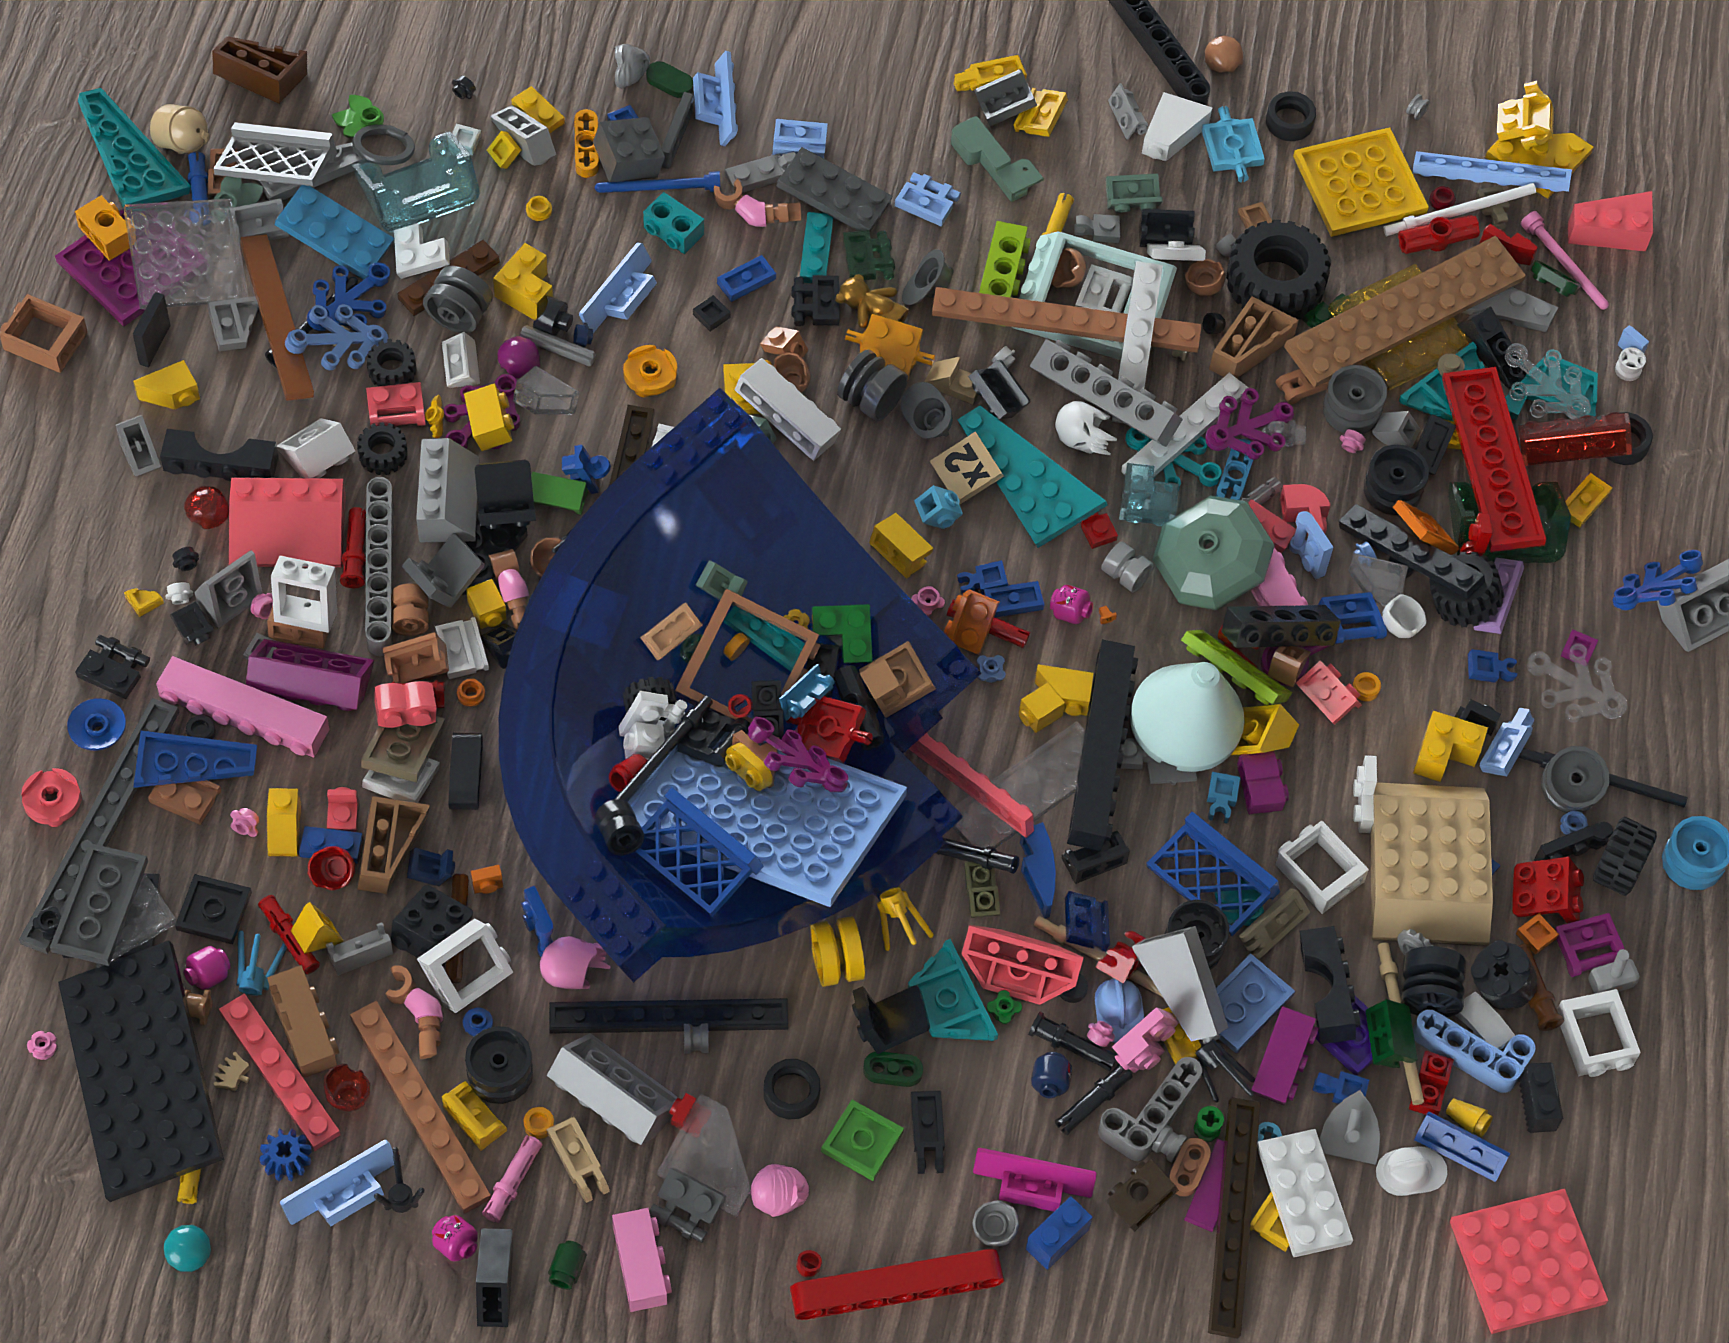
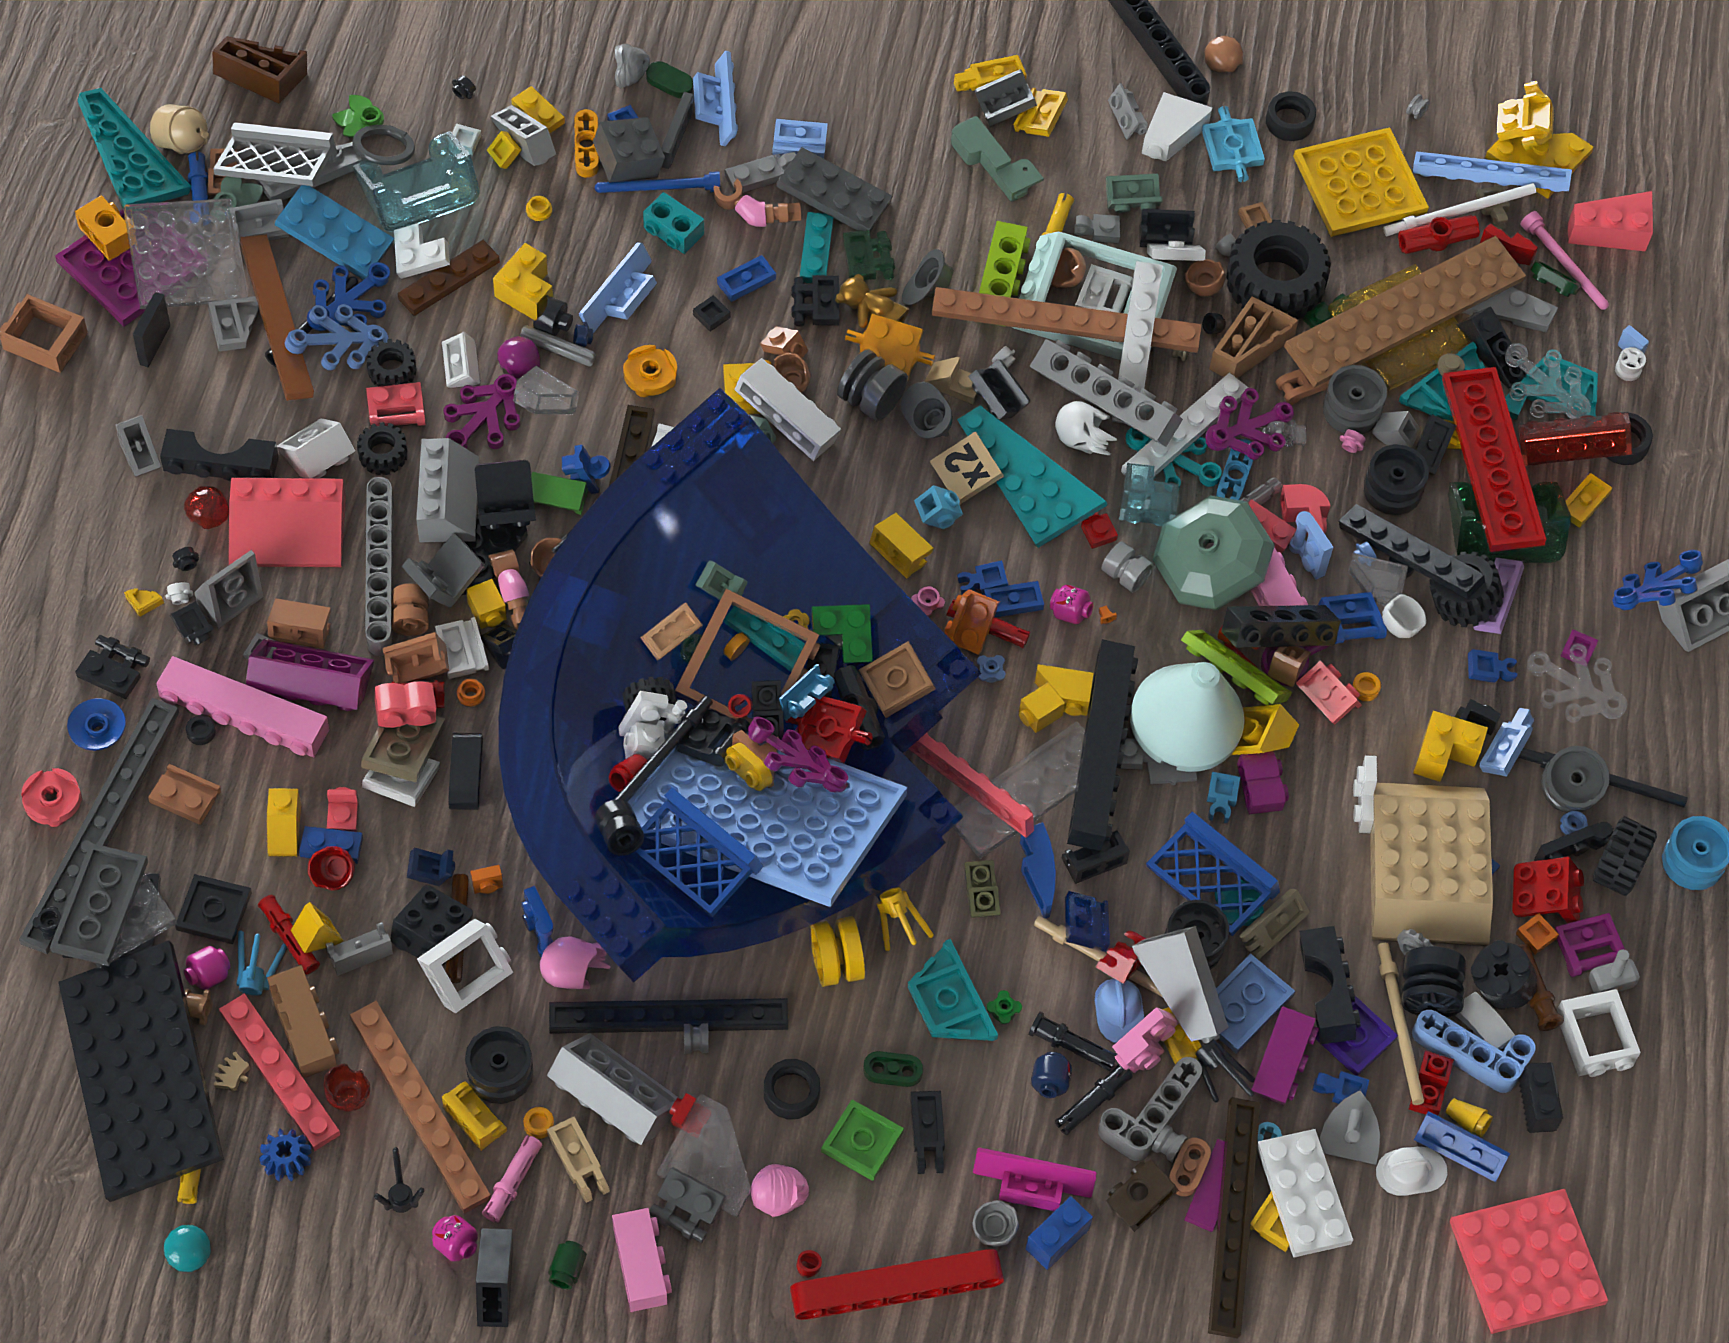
bright pink plate [27,1031,57,1060] -> none
yellow slope [133,360,200,410] -> none
blue wing [133,731,257,788] -> none
bright pink plate [230,808,259,837] -> none
bright pink plate [250,593,273,619] -> none
white window [271,556,337,633] -> none
light blue bracket [280,1140,394,1226] -> none
red pin [340,507,366,589] -> none
medium nougat wedge [357,796,430,894] -> none
nougat piece [385,965,443,1059] -> none
dark grey wheel [423,266,493,333] -> none
yellow piece [425,395,444,438] -> none
blue plate [463,1008,493,1036] -> none
yellow brick [464,383,514,451] -> none
black bracket [852,985,930,1054] -> none
medium nougat brick [860,659,907,711] -> none
light blue plate [895,172,961,227] -> none
black pin [934,836,1019,874] -> none
coral wedge [962,925,1084,1005] -> none
black tile [1059,973,1088,1003] -> none
bright pink plate [1087,1021,1115,1047] -> none
green bush [1194,1106,1224,1142] -> none
white window [1275,821,1369,914] -> none
dark green hinge [1365,999,1418,1068] -> none
orange plate [1393,500,1459,555] -> none
dark red plate [1429,186,1456,210] -> none
red plate [1460,513,1492,557] -> none

